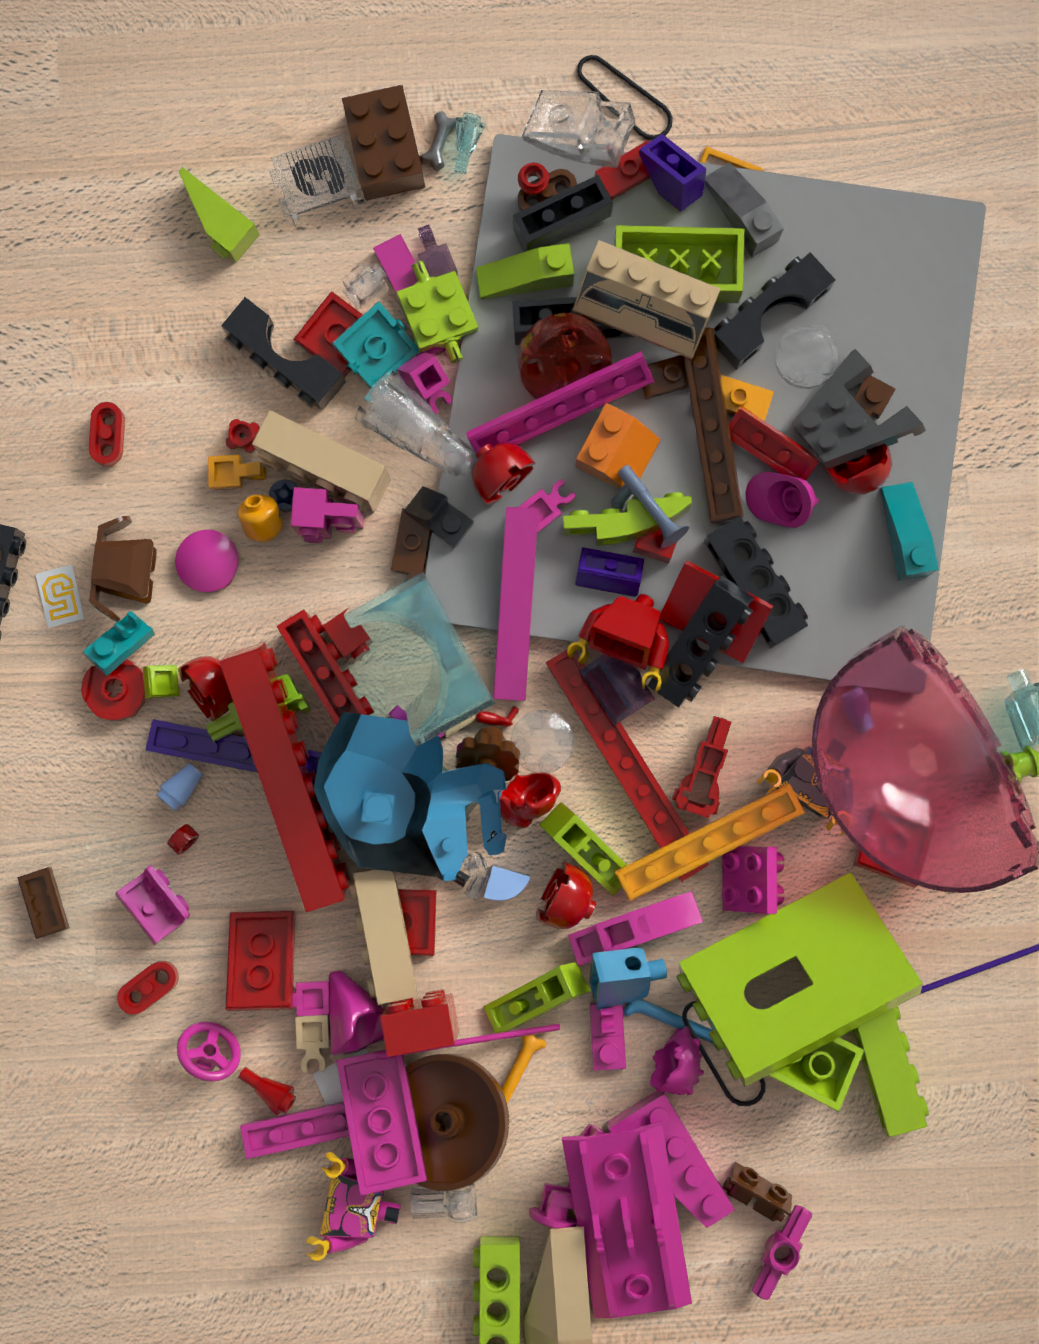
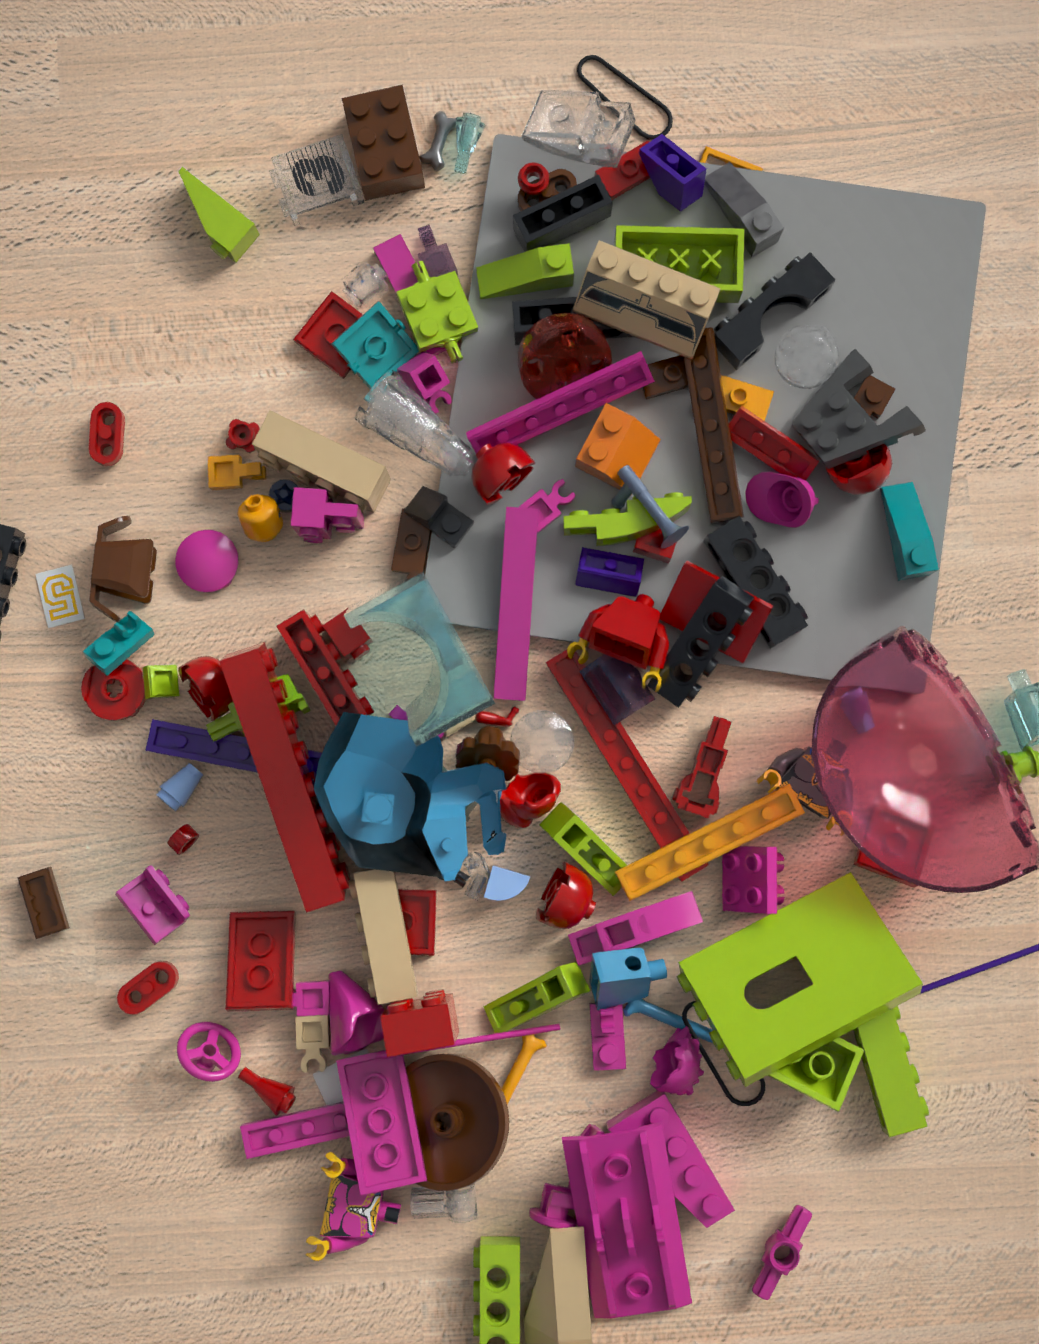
black arch [221,297,346,411] -> none
reddish brown hinge [723,1162,792,1222] -> none

